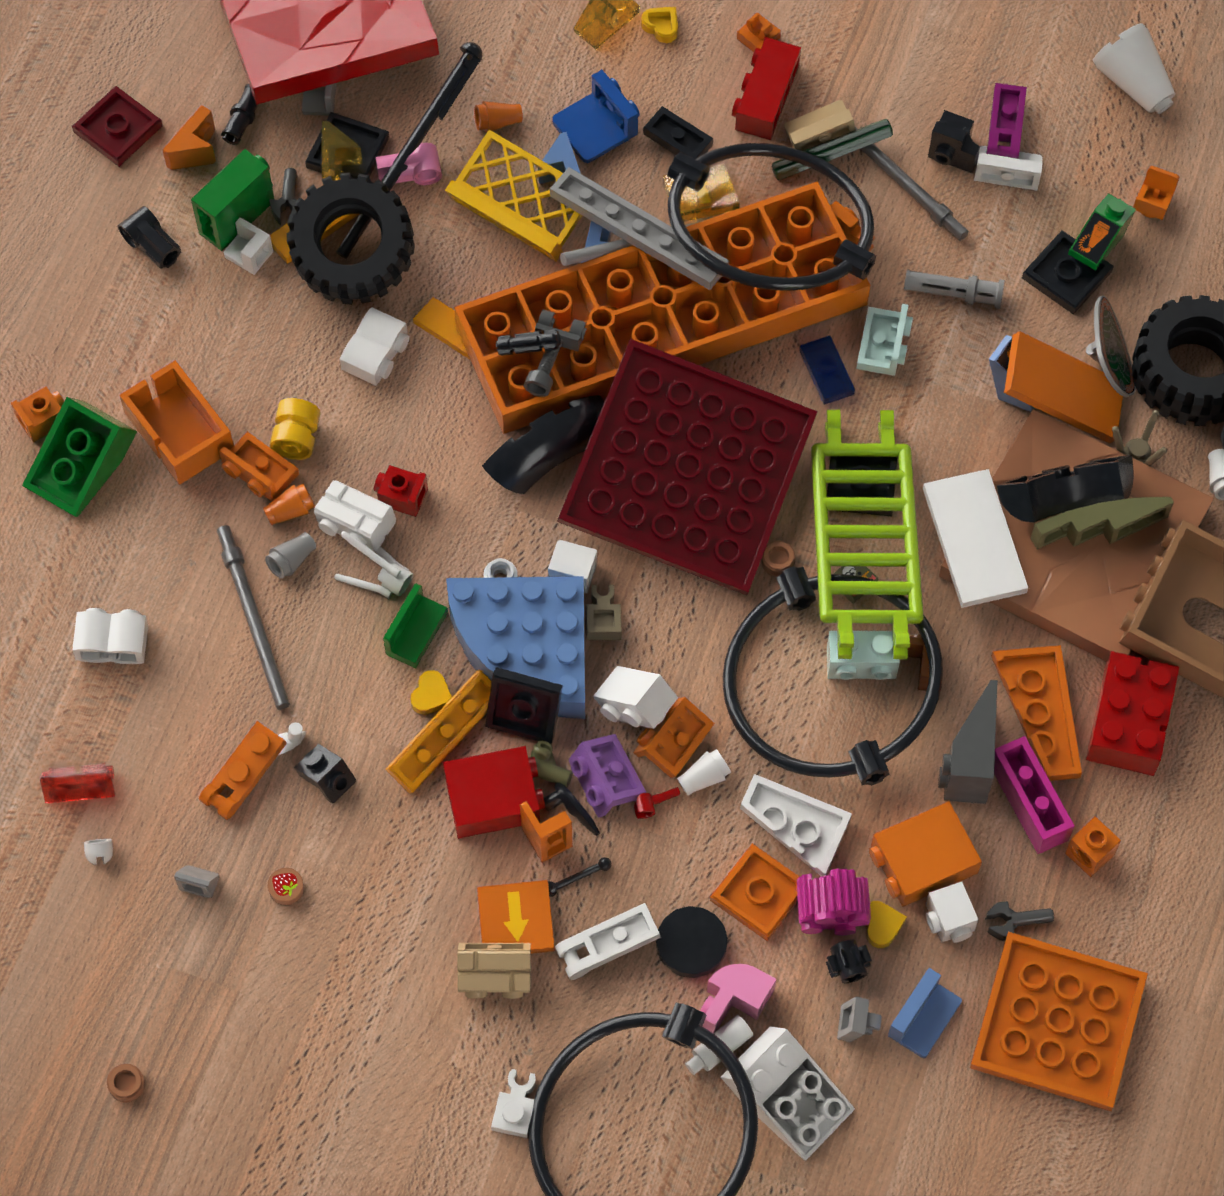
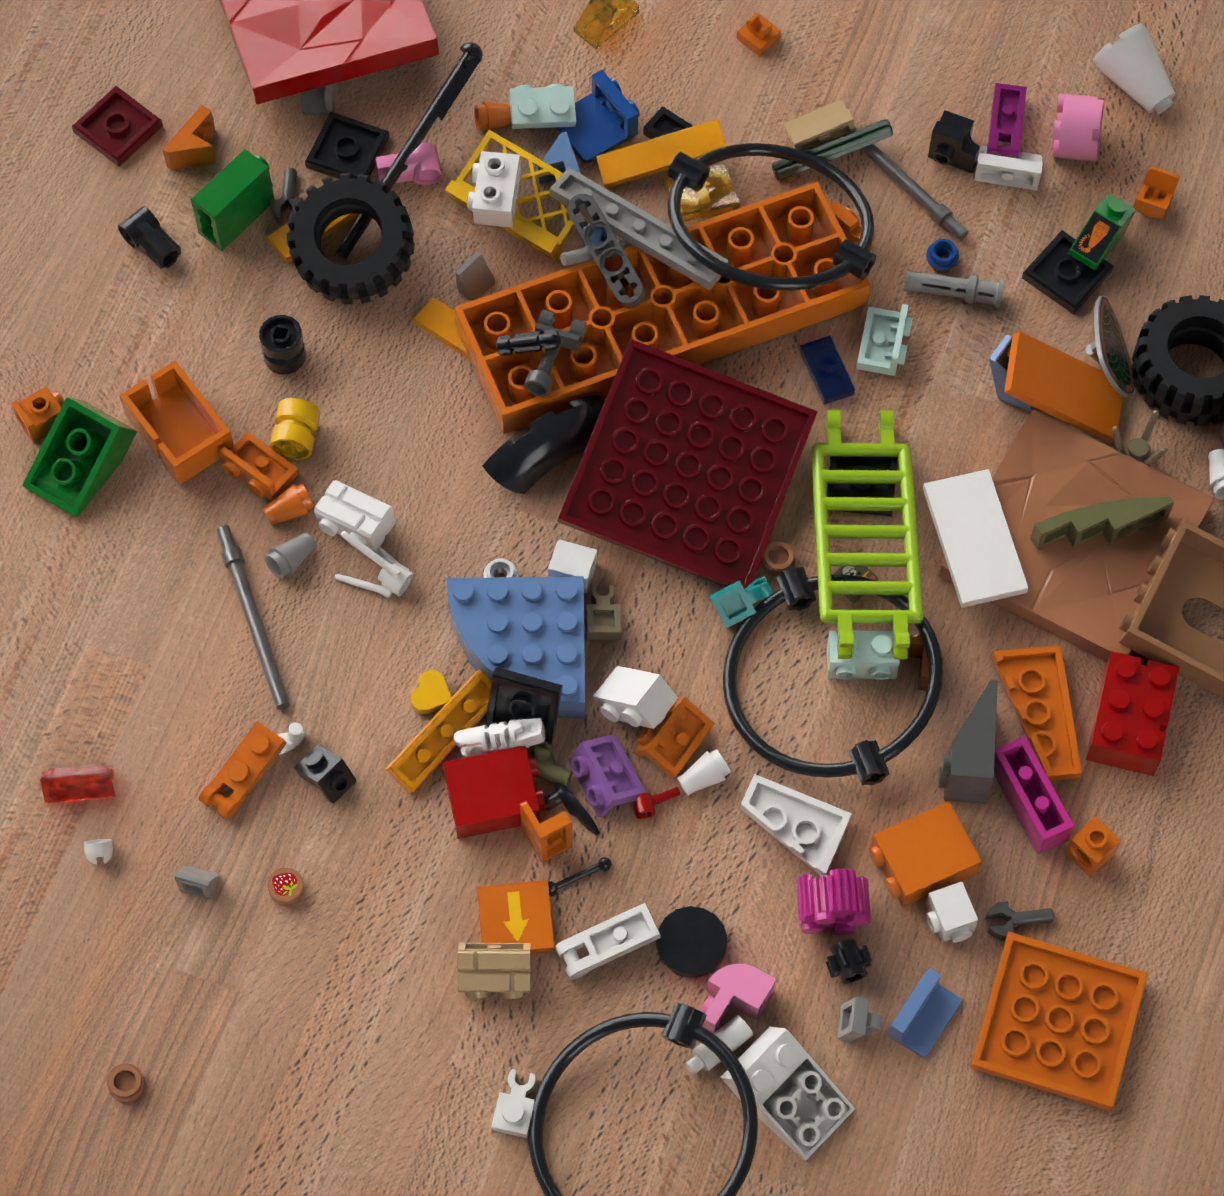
white brick [72,608,148,664] -> none
black pin [221,84,258,145] -> none
white panel [224,217,273,275] -> none
clear yellow slope [322,121,363,185] -> none
white brick [340,307,409,386] -> none
red brick [374,465,428,517] -> none
green panel [383,583,448,669] -> none
yellow tile [641,7,678,43] -> none
orange tile [710,843,800,941] -> none
red brick [732,37,801,140] -> none
yellow tile [865,901,907,948] -> none
black brick [997,455,1134,523] -> none
none -> black wheel [259,315,306,374]
none -> white hinge [453,718,545,758]
none -> light grey slope [456,252,495,301]
none -> white brick [467,151,522,228]
none -> light aqua bracket [508,84,576,129]
none -> dark grey beam [567,194,646,307]
none -> light orange tile [596,119,726,189]
none -> teal plate [710,576,773,628]
none -> blue plate [926,239,959,271]
none -> bright pink brick [1052,94,1105,161]

